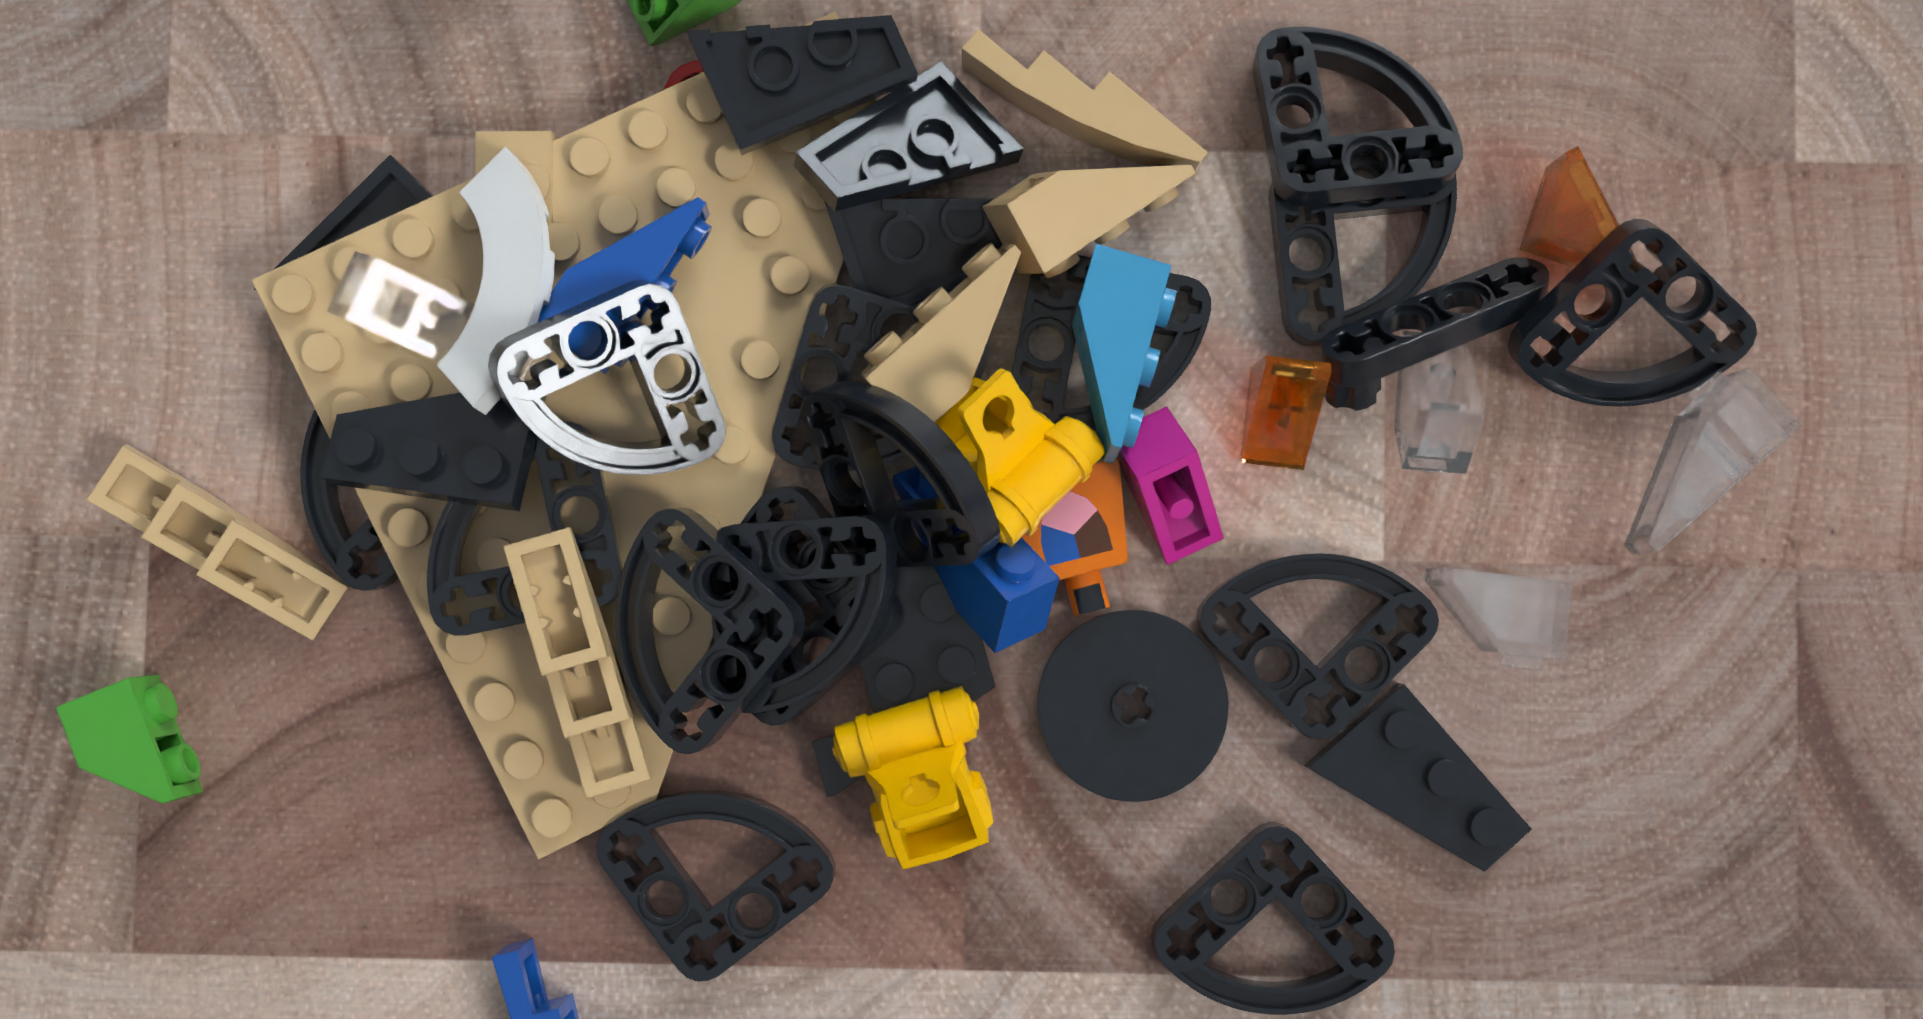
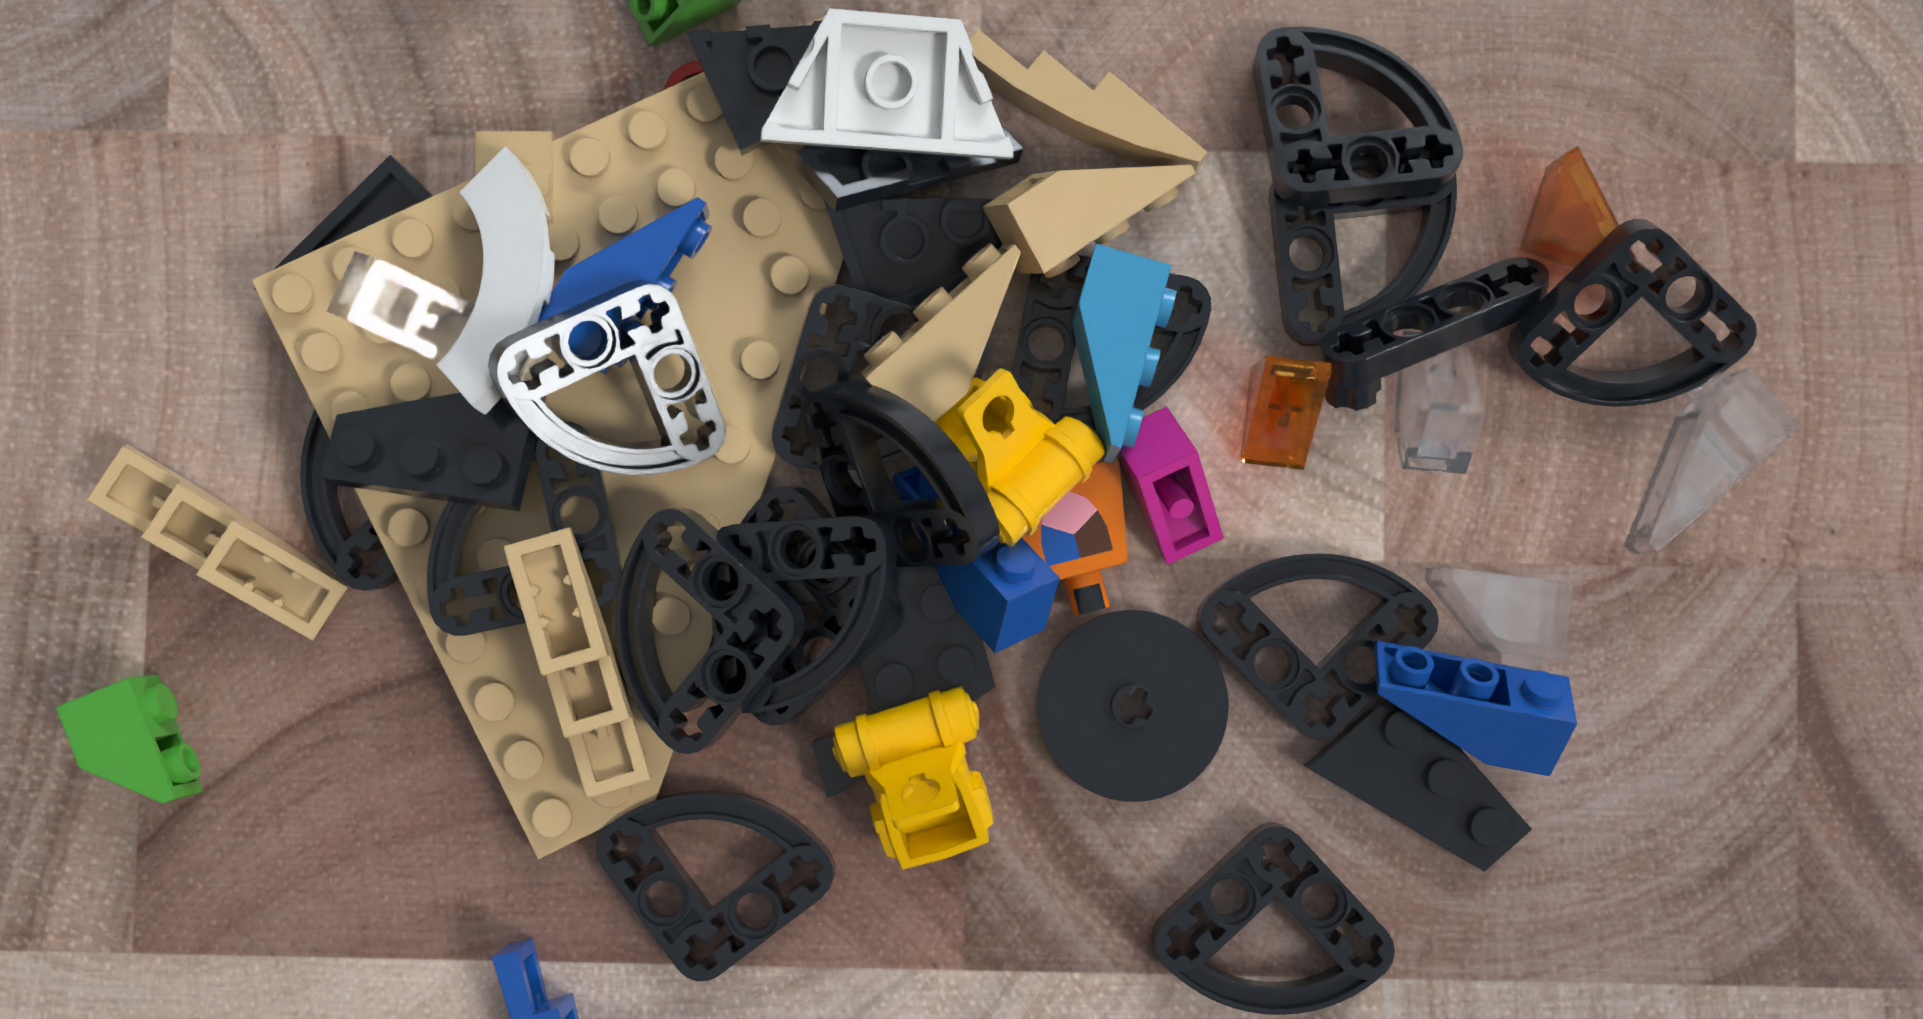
none -> white wing [760,8,1014,160]
none -> blue slope [1374,641,1577,776]

